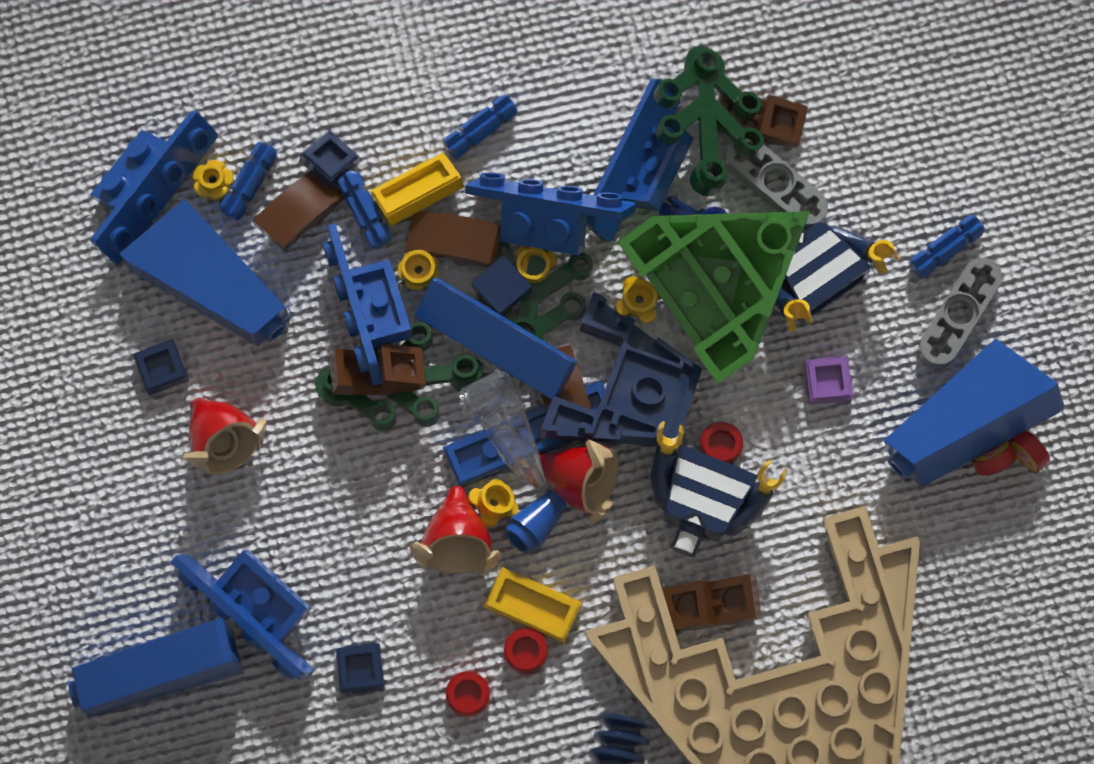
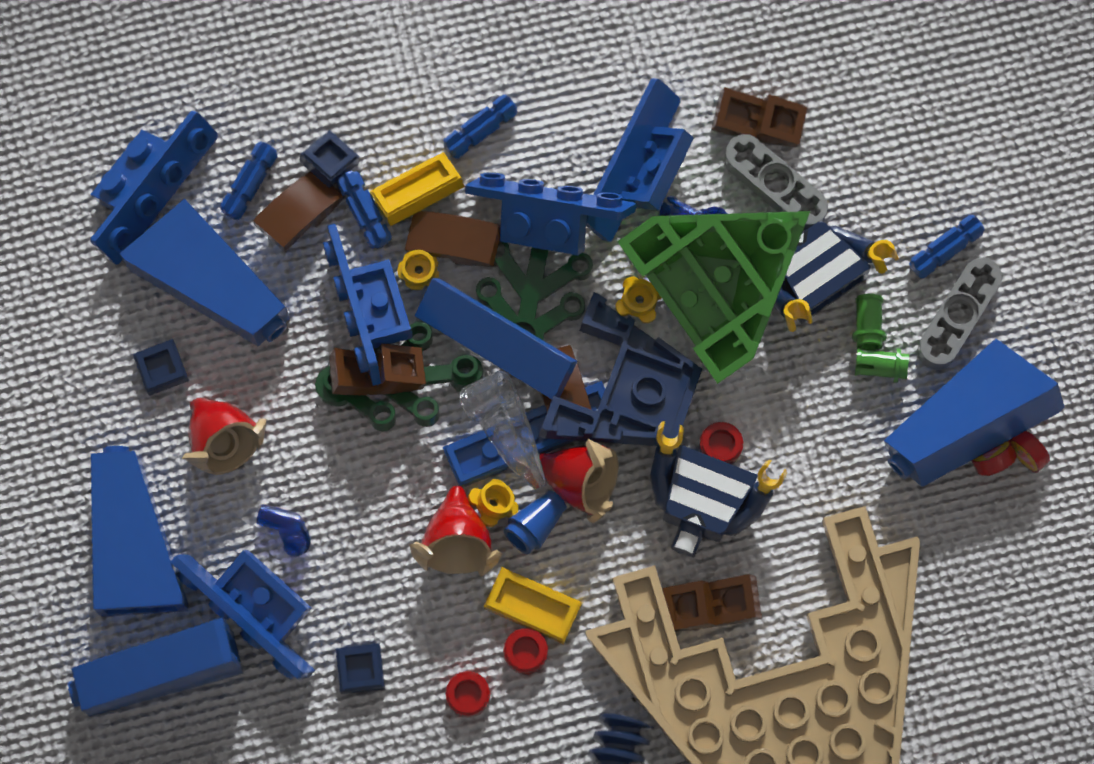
yellow plate [192,160,234,201] -> none
dark blue tile [471,256,532,316] -> none
yellow plate [516,246,557,283] -> none
dark green plant [654,46,764,197] -> none
medium lavender tile [804,356,853,405] -> none
none -> blue slope [91,446,189,617]
none -> clear blue arm [256,504,311,557]
none -> bright green pin [852,294,887,351]
none -> bright green pin [855,348,909,383]

